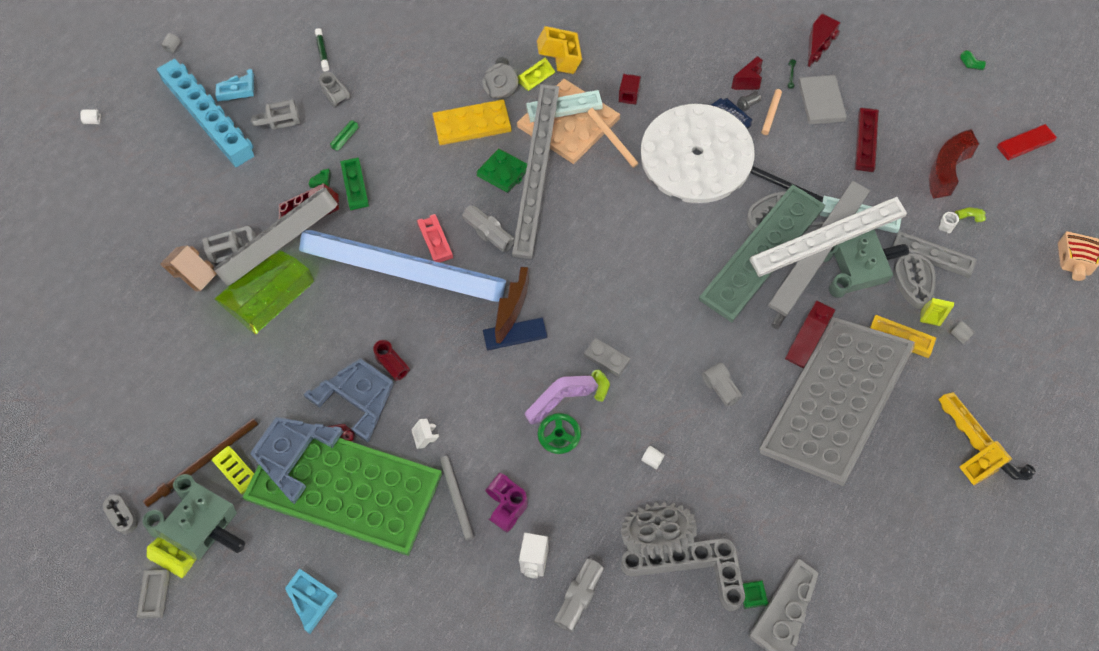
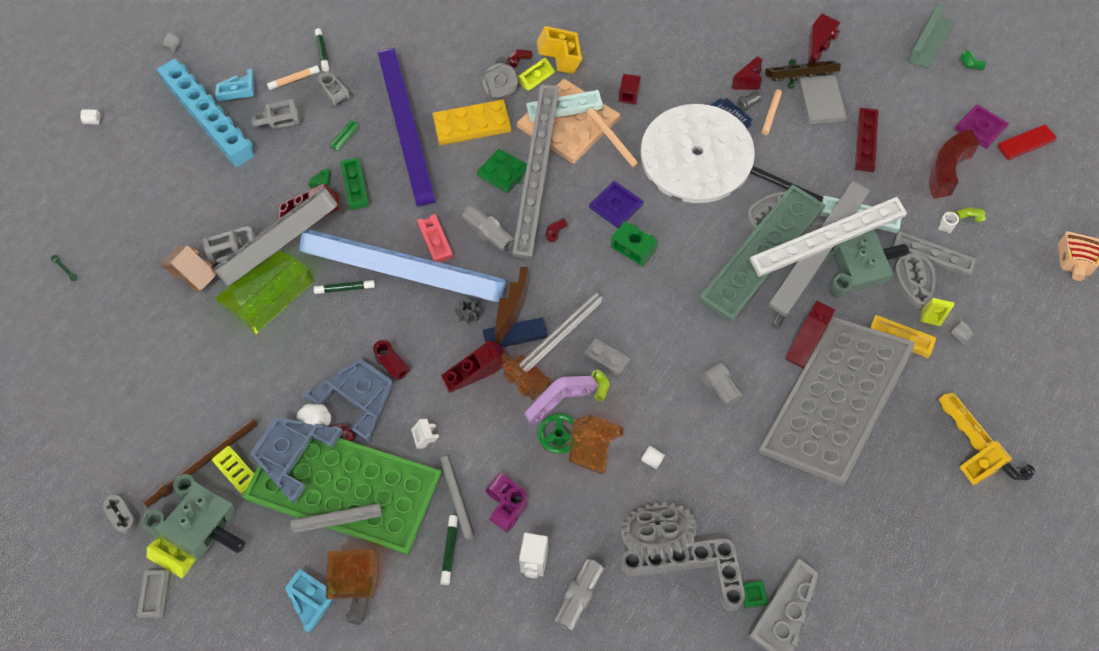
none -> clear green hinge [51,255,78,281]
none -> light nougat bar [267,66,320,90]
none -> light grey axle [291,504,382,533]
none -> white head [297,404,331,427]
none -> dark green bar [314,280,375,294]
none -> clear orange slope [326,549,380,600]
none -> dark grey pin [346,592,368,625]
none -> dark purple beam [377,47,435,207]
none -> dark green bar [440,515,458,585]
none -> dark red slope [441,340,510,393]
none -> dark grey gear [455,297,481,324]
none -> clear orange bracket [502,353,551,400]
none -> dark red arm [508,49,532,68]
none -> light grey axle [515,293,603,376]
none -> dark red arm [545,218,567,242]
none -> clear orange bracket [569,414,624,474]
none -> dark purple tile [589,181,644,228]
none -> green brick [611,221,658,267]
none -> dark brown plate [766,60,841,81]
none -> sand green panel [908,3,954,69]
none -> magenta tile [954,104,1009,149]

